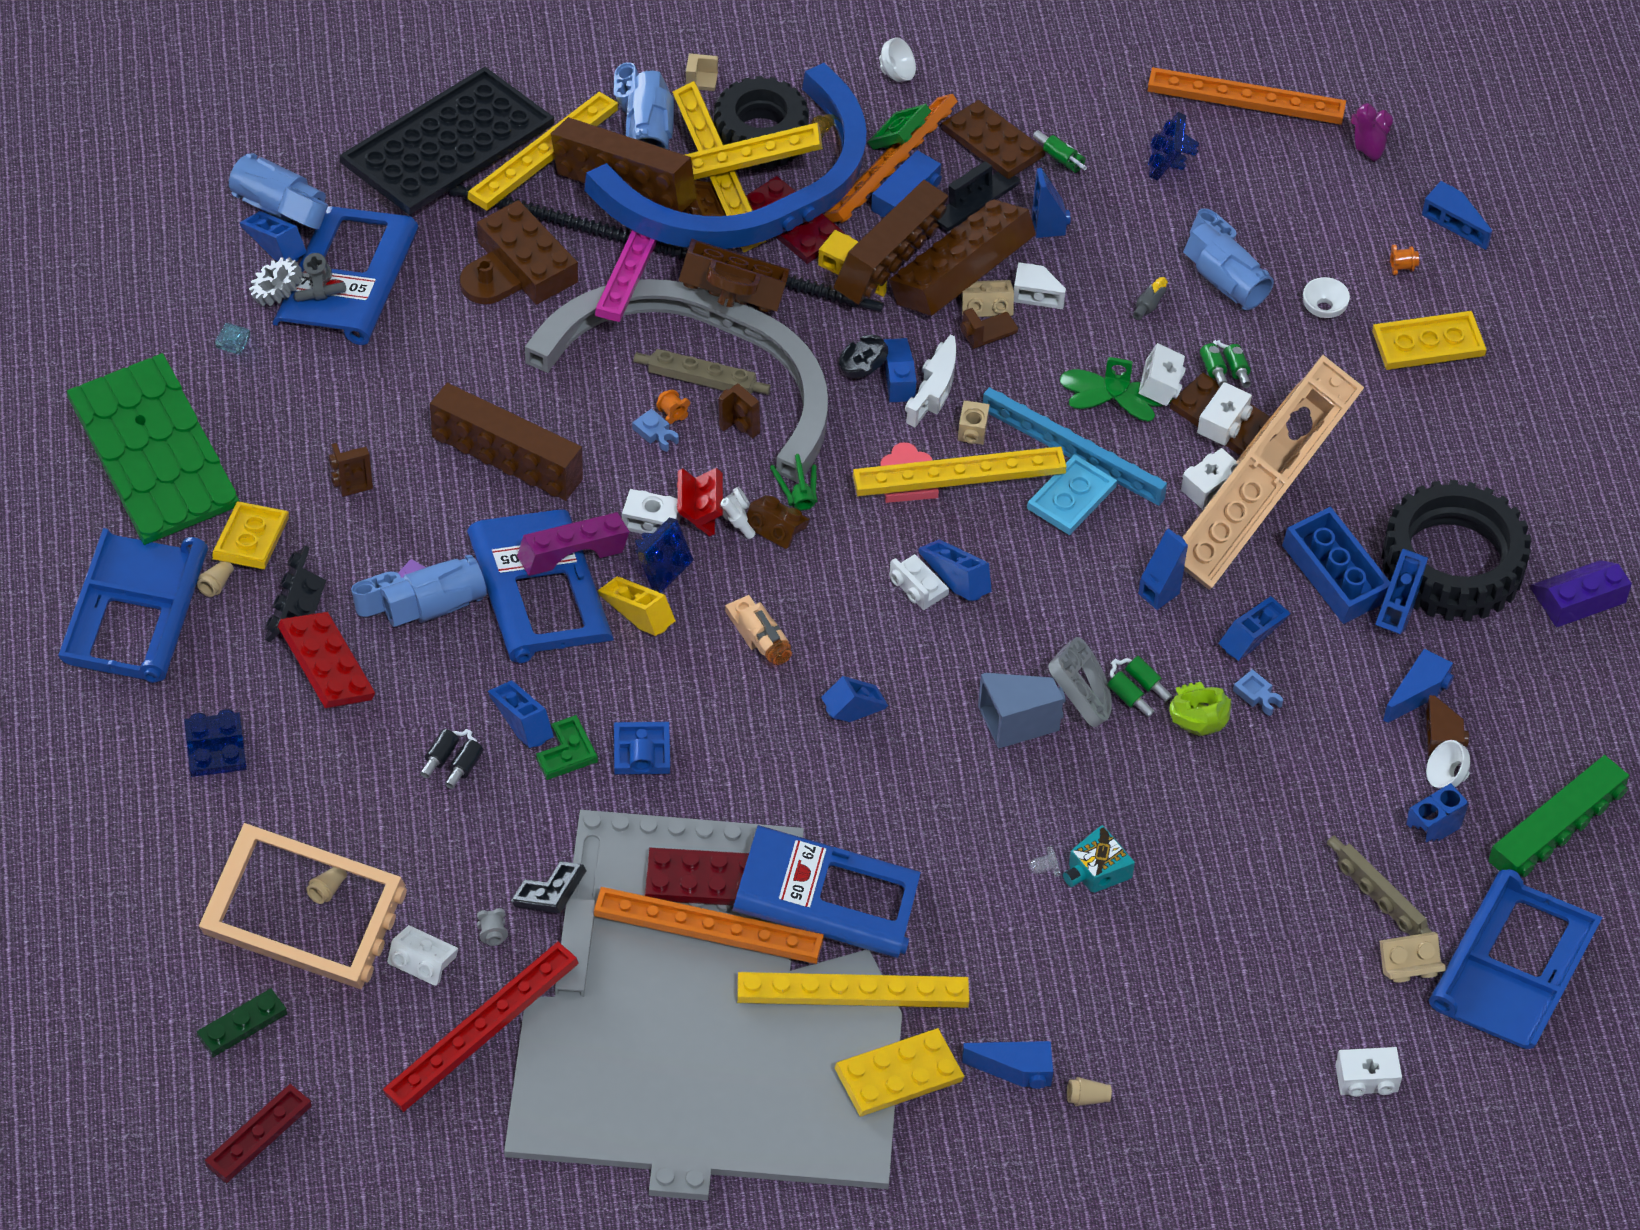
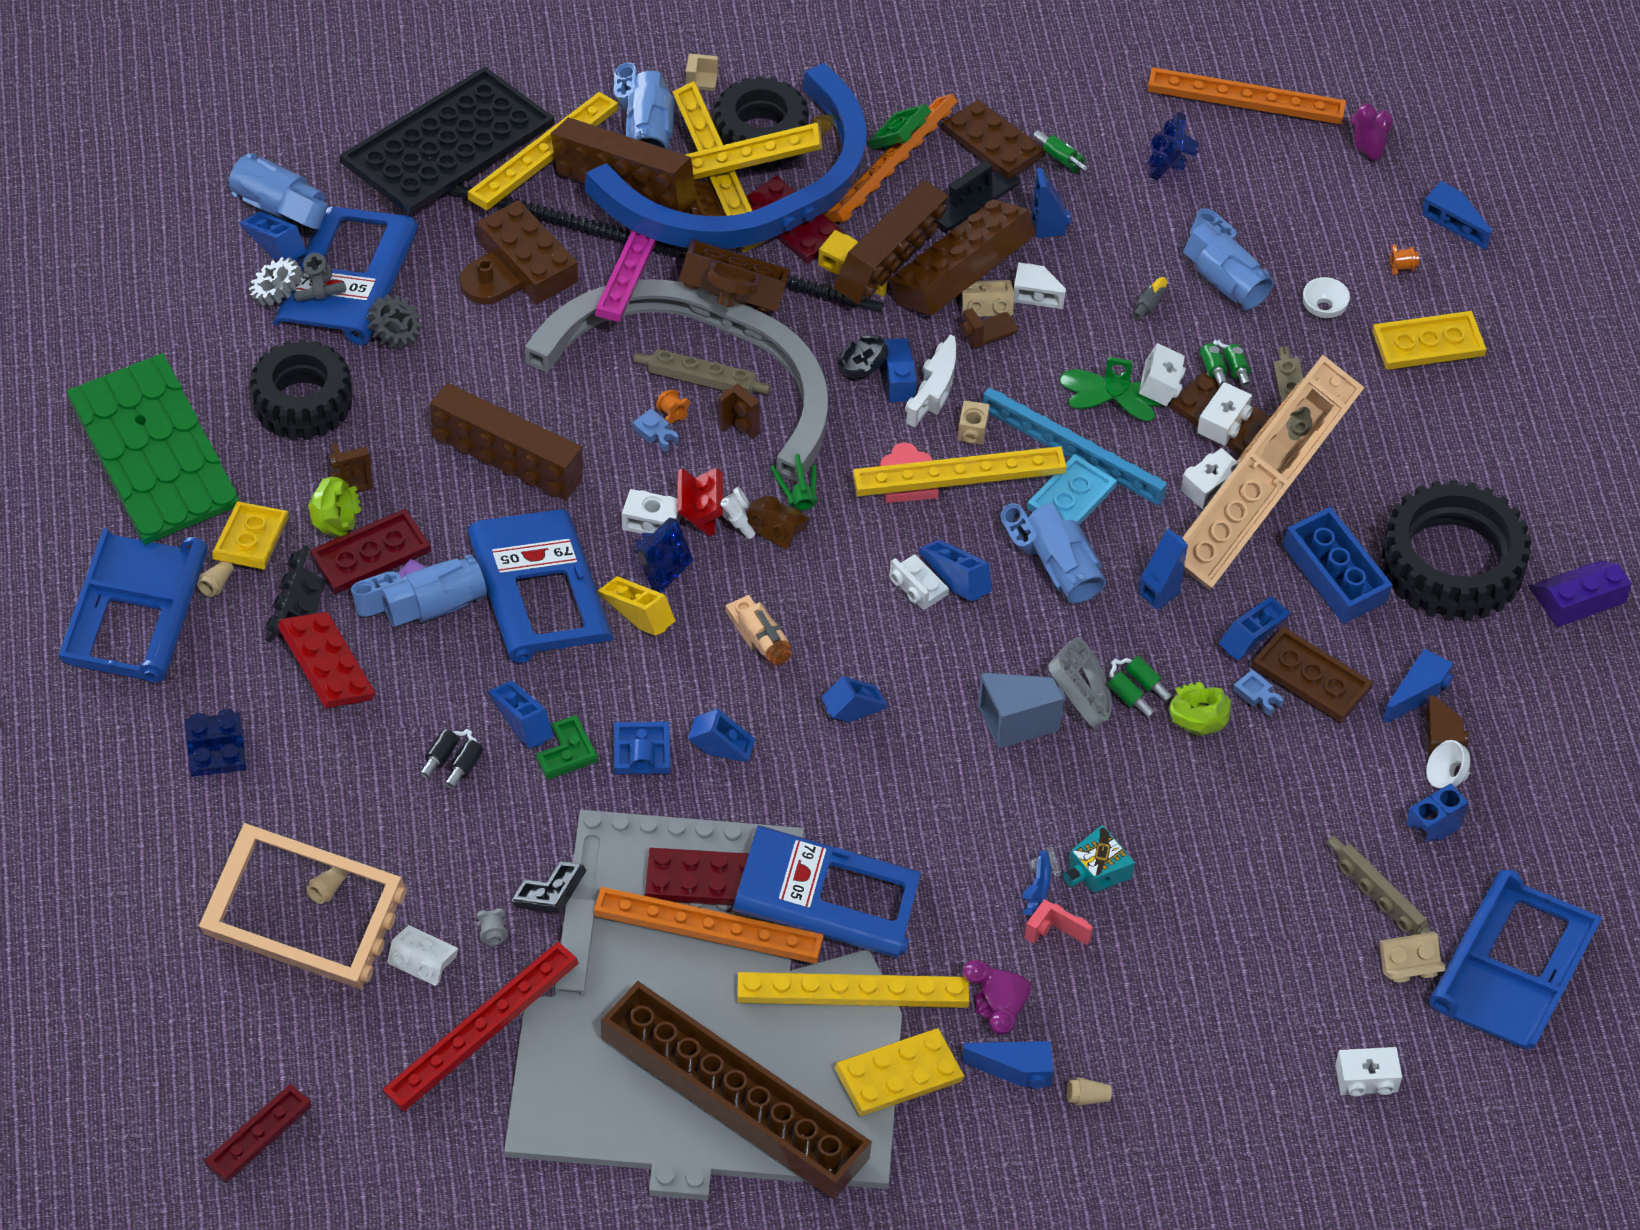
dark green plate [196,988,287,1058] -> none
clear light blue plate [215,323,250,355] -> none
magenta arch [517,512,630,576] -> none
blue brick [871,150,942,218] -> none
white piece [879,37,916,82] -> none
blue slope [1375,548,1429,634] -> none
green brick [1488,755,1630,877] -> none
none -> black tyre [250,340,353,440]
none -> lime helmet [308,477,361,538]
none -> dark red plate [310,508,431,594]
none -> dark grey gear [366,294,423,349]
none -> reddish brown brick [601,981,872,1199]
none -> blue slope [688,708,755,762]
none -> magenta head [962,960,1031,1035]
none -> medium blue piece [1001,503,1106,603]
none -> blue piece [1022,851,1051,915]
none -> coral bracket [1025,899,1093,945]
none -> reddish brown plate [1251,626,1373,723]
none -> dark tan plate [1273,346,1313,460]

